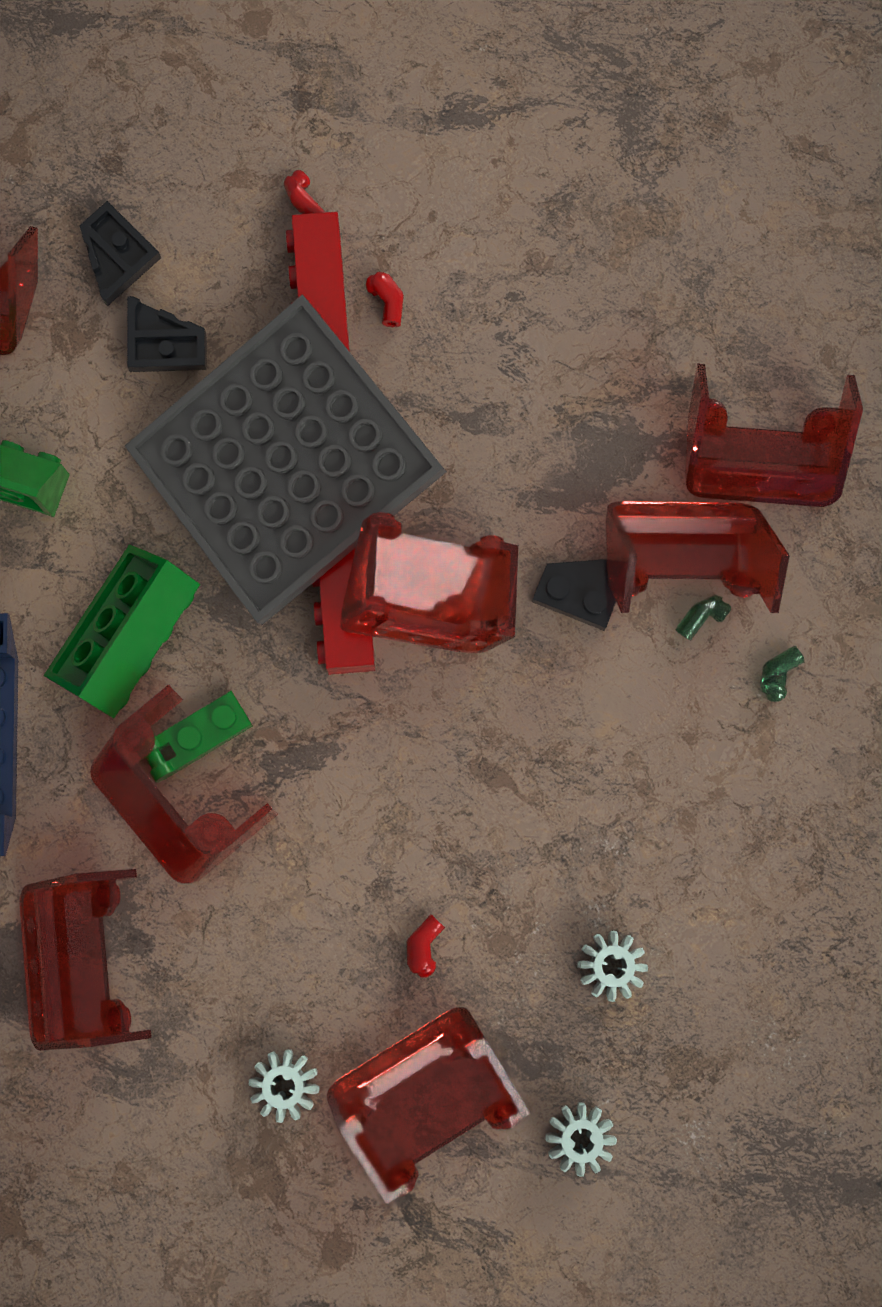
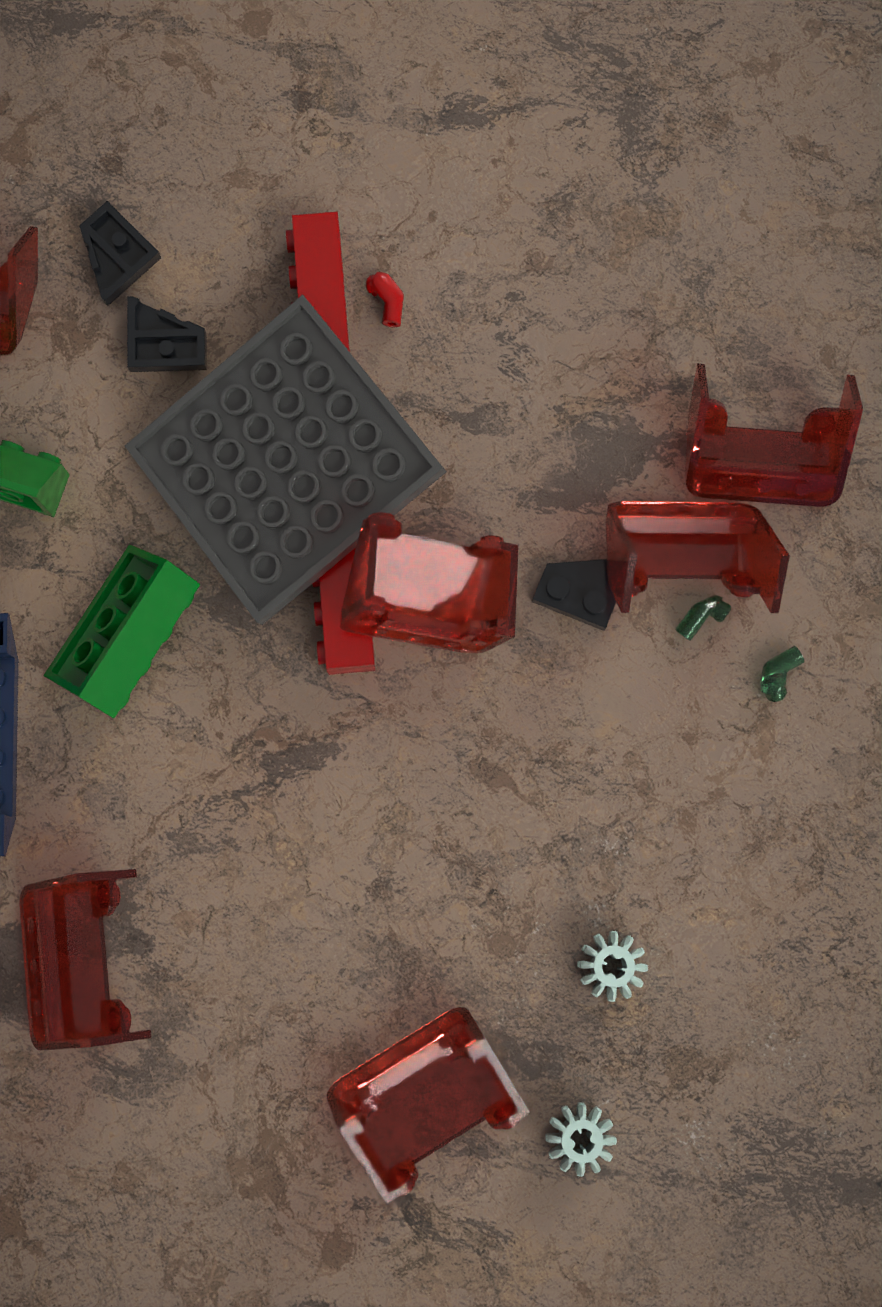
clear red windscreen [90,685,278,884] -> none
green plate [135,691,253,783] -> none
light aqua gear [249,1049,320,1123] -> none
red arm [284,170,325,214] -> none
red arm [406,914,445,978] -> none

